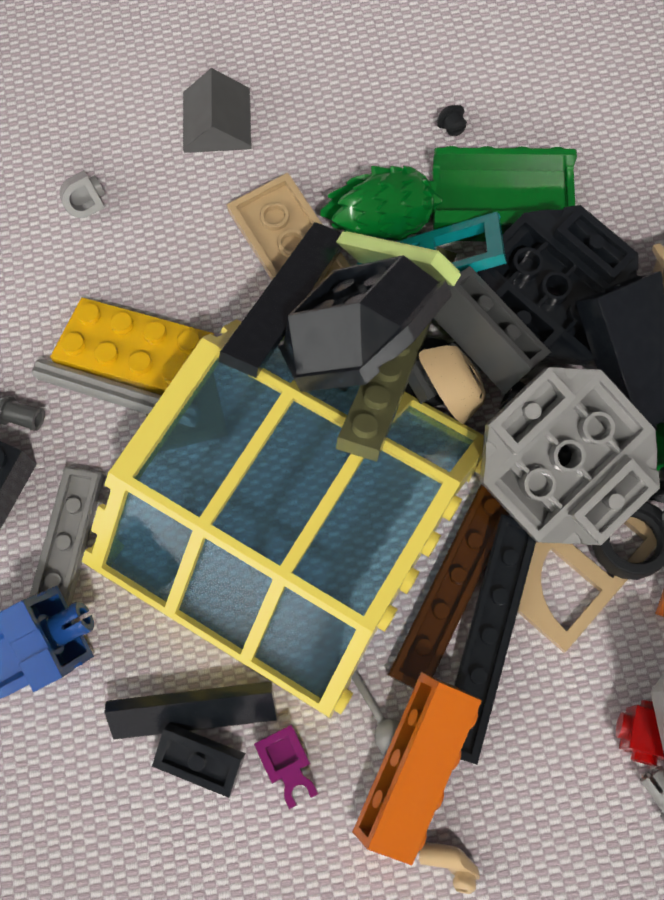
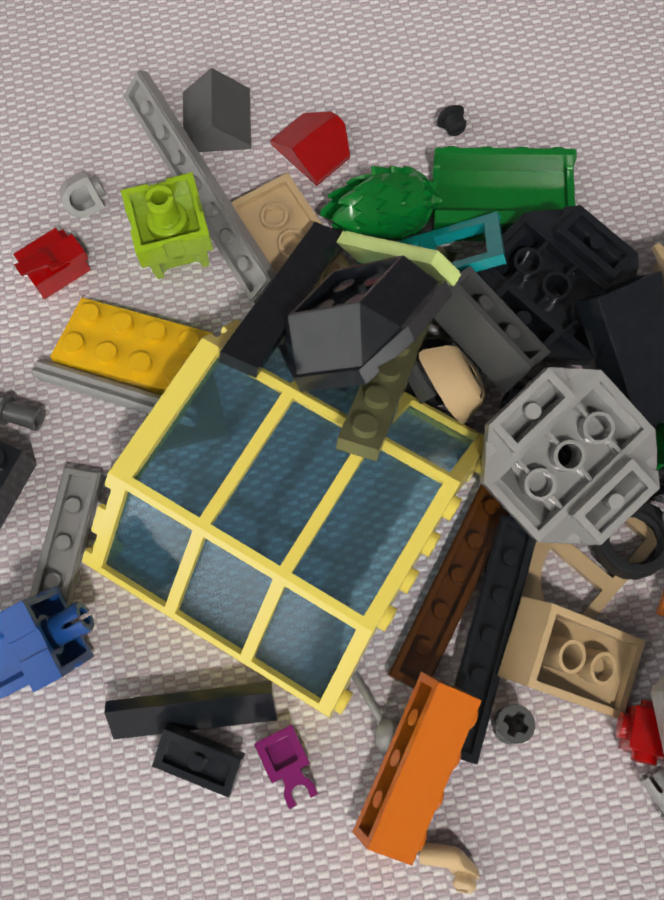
none -> red piece [13,228,91,299]
none -> lime piece [120,172,214,279]
none -> light grey tile [123,70,276,303]
none -> red slope [270,111,350,186]
none -> dark grey bush [492,704,535,745]
none -> tan slope [497,597,646,718]

